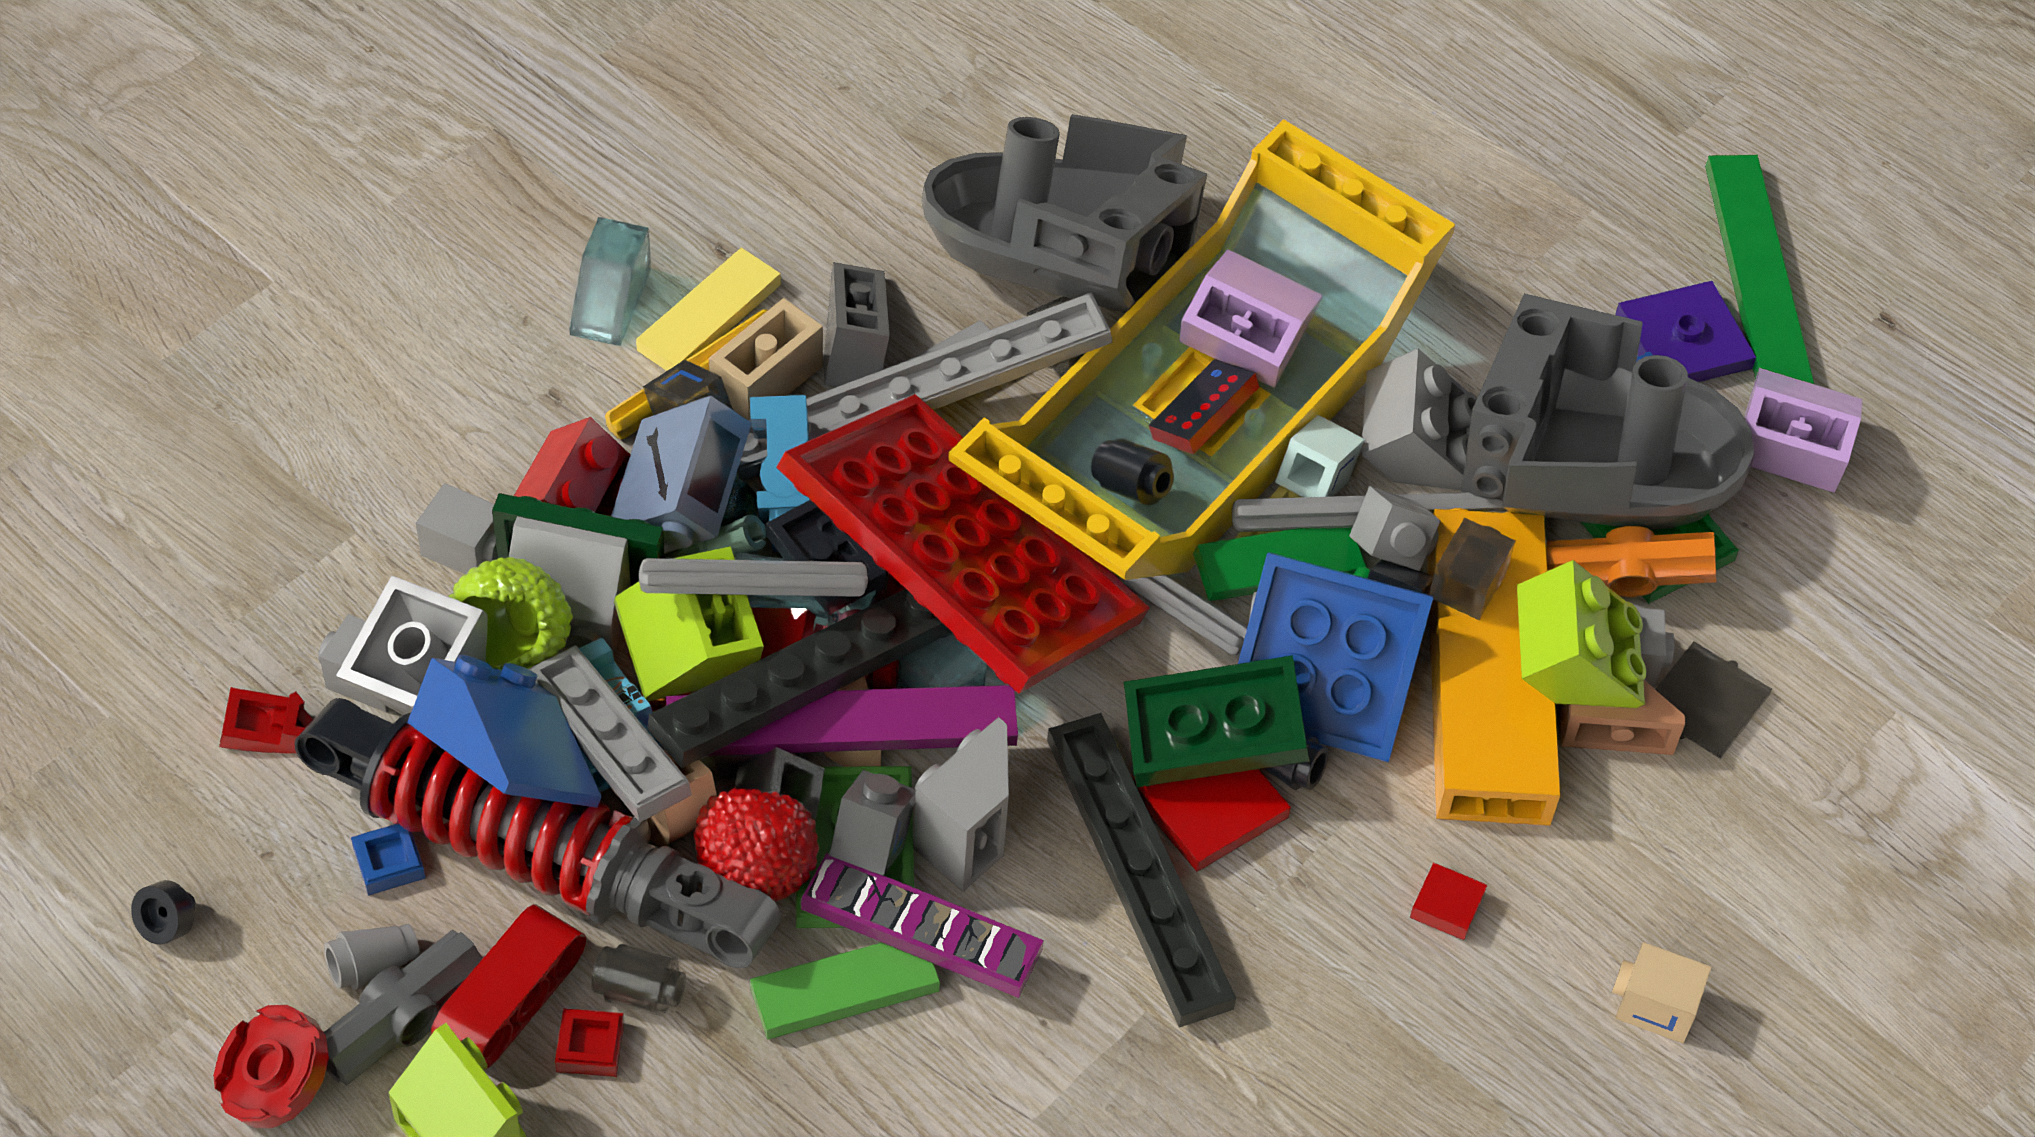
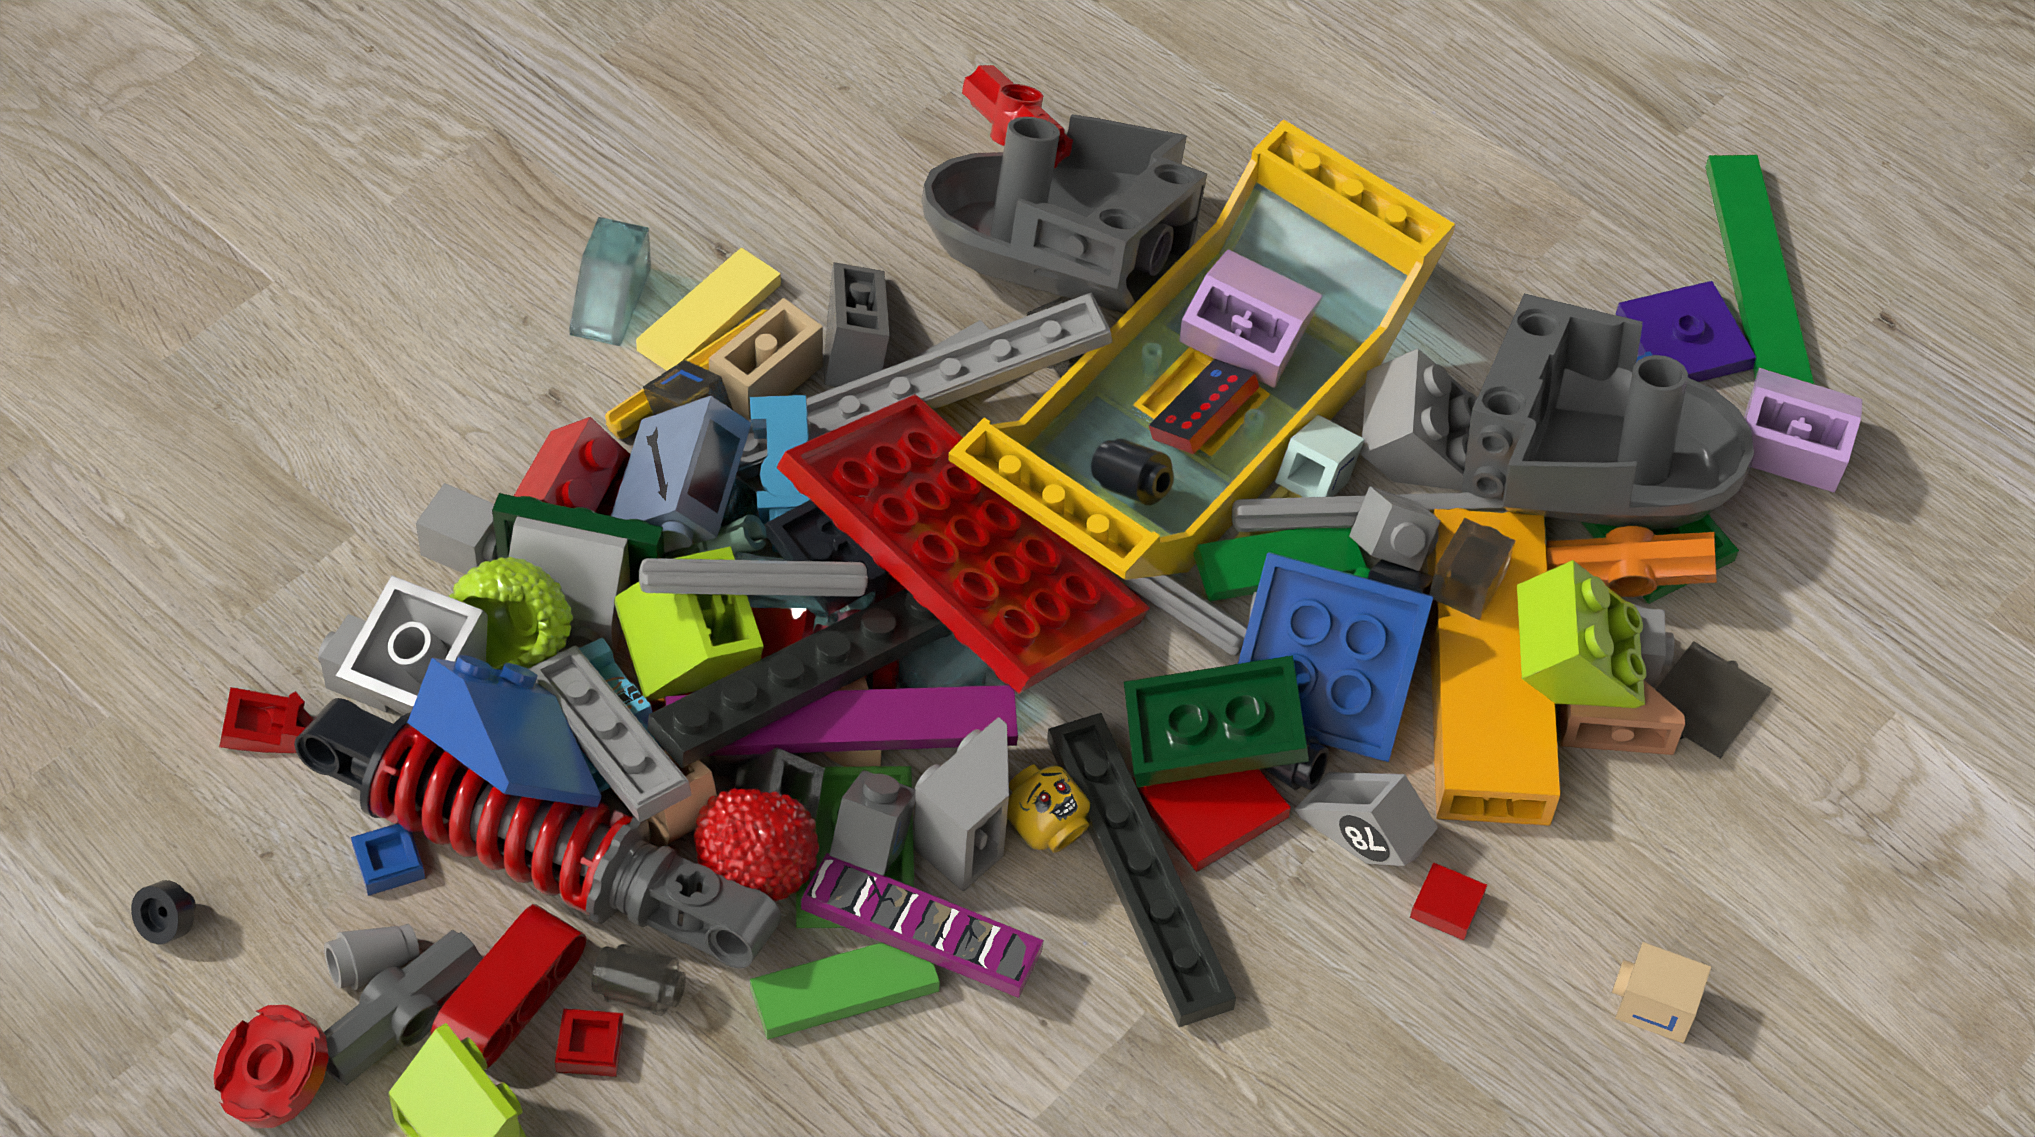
none -> red piece [962,65,1073,168]
none -> yellow head [1007,764,1090,853]
none -> light grey slope [1295,772,1438,866]

